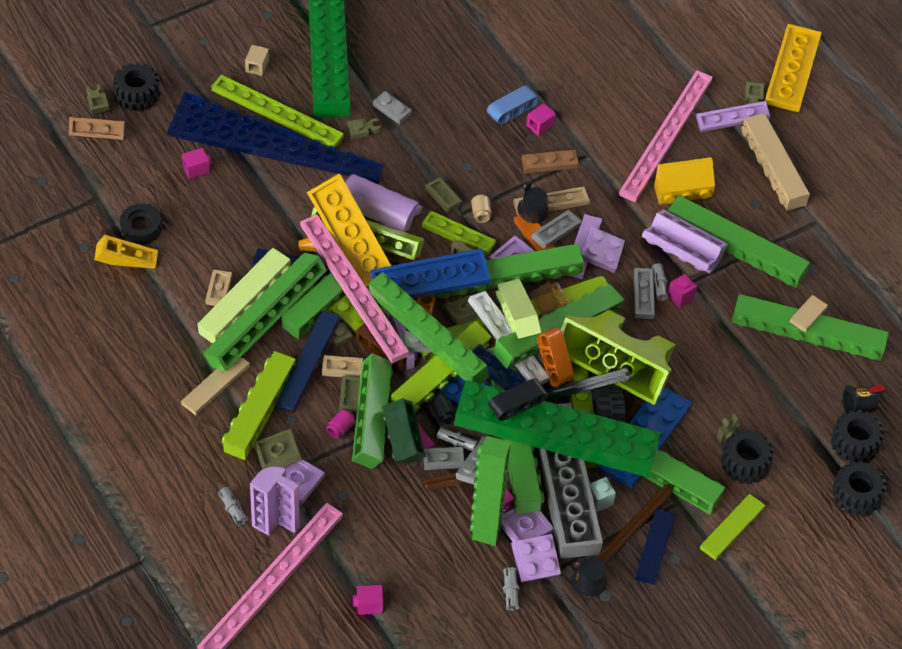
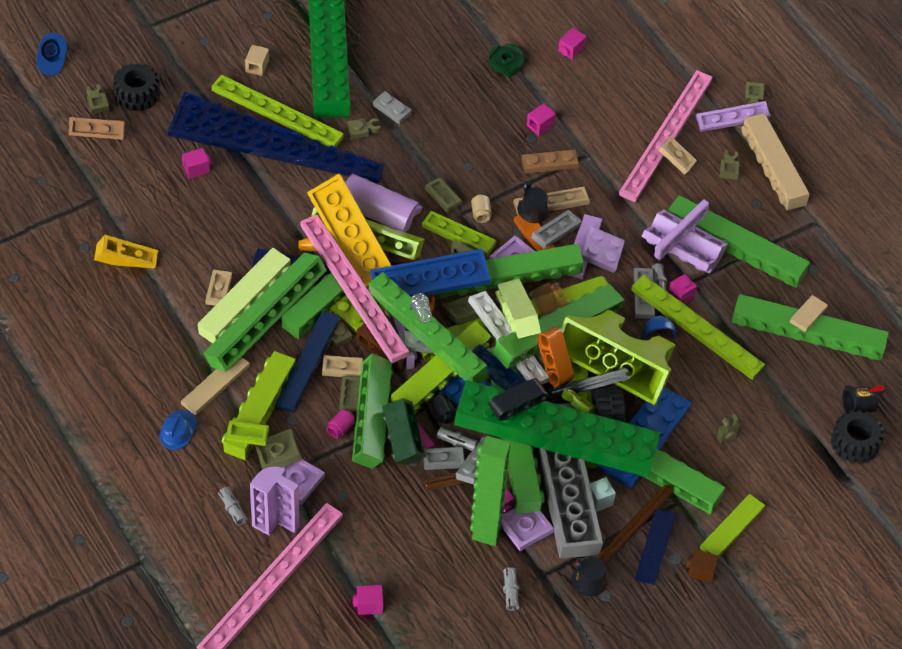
black tyre [120,203,162,245] -> none
medium blue beam [487,85,539,125] -> none
lavender plate [511,534,561,583] -> none
yellow slope [654,157,715,205] -> none
black tyre [721,429,774,484] -> none
yellow plate [765,24,822,113] -> none
black tyre [832,461,886,517] -> none
none -> blue piece [36,33,67,76]
none -> blue piece [159,410,197,450]
none -> lime tile [226,420,269,446]
none -> clear cone [410,293,433,324]
none -> dark green plate [489,44,524,77]
none -> dark pink brick [558,28,587,59]
none -> lime plate [561,388,596,414]
none -> lime plate [631,274,765,380]
none -> blue helmet [642,316,677,340]
none -> lavender tile [654,199,709,260]
none -> tan plate [658,136,697,175]
none -> reddish brown brick [686,549,718,583]
none -> olive plate [719,150,740,180]

